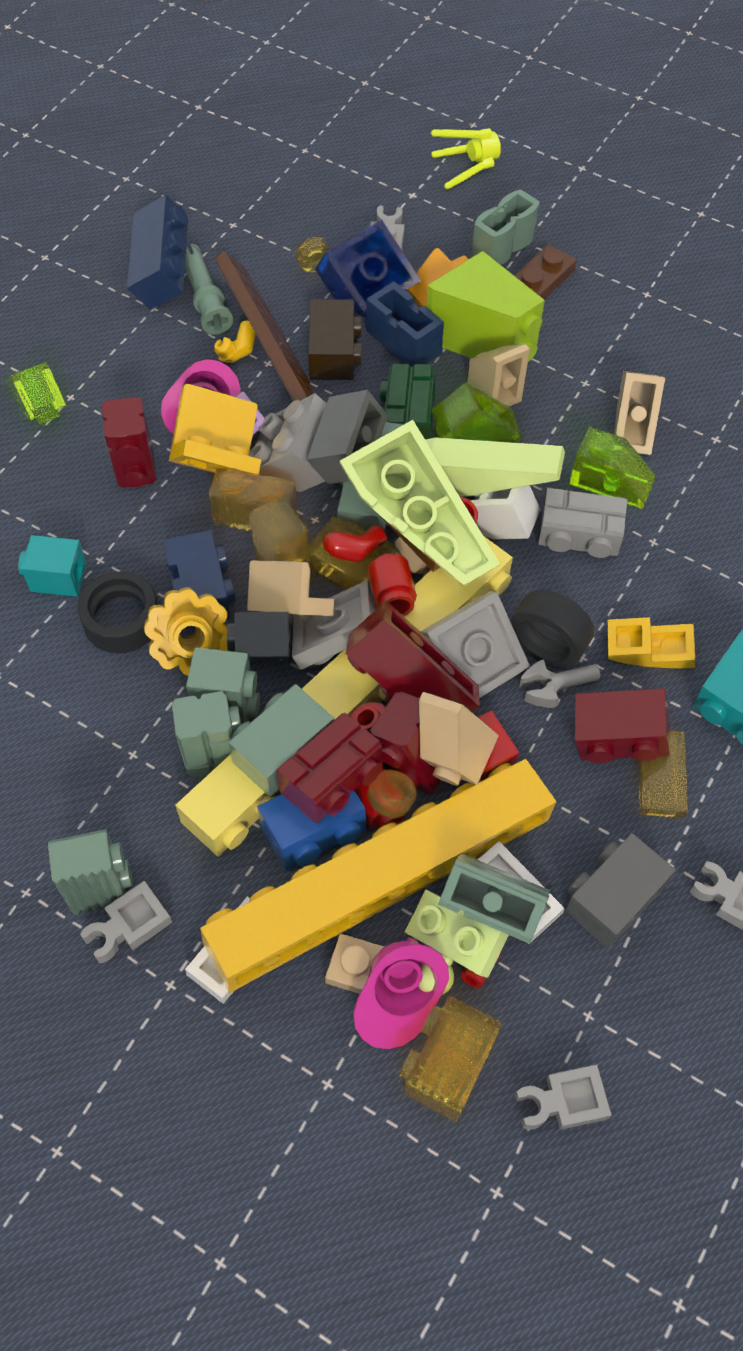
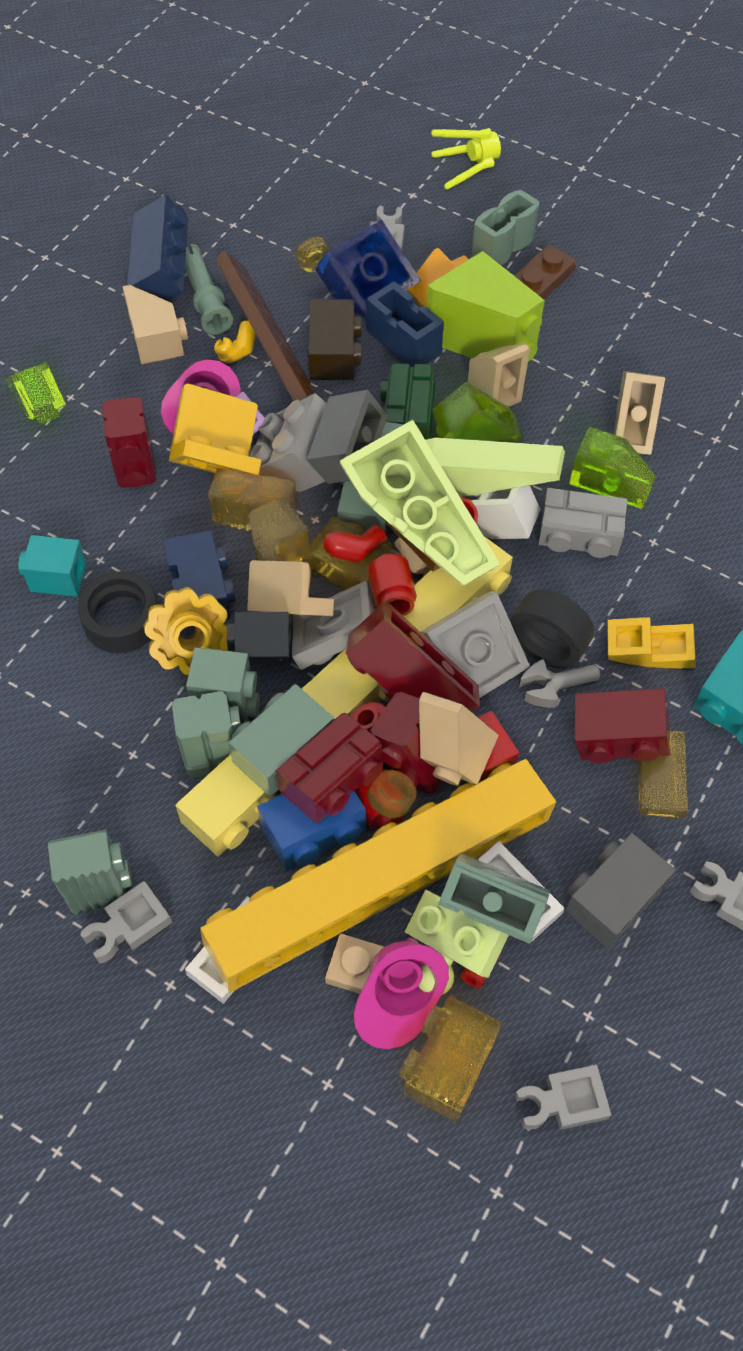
none -> tan slope [122,285,188,364]

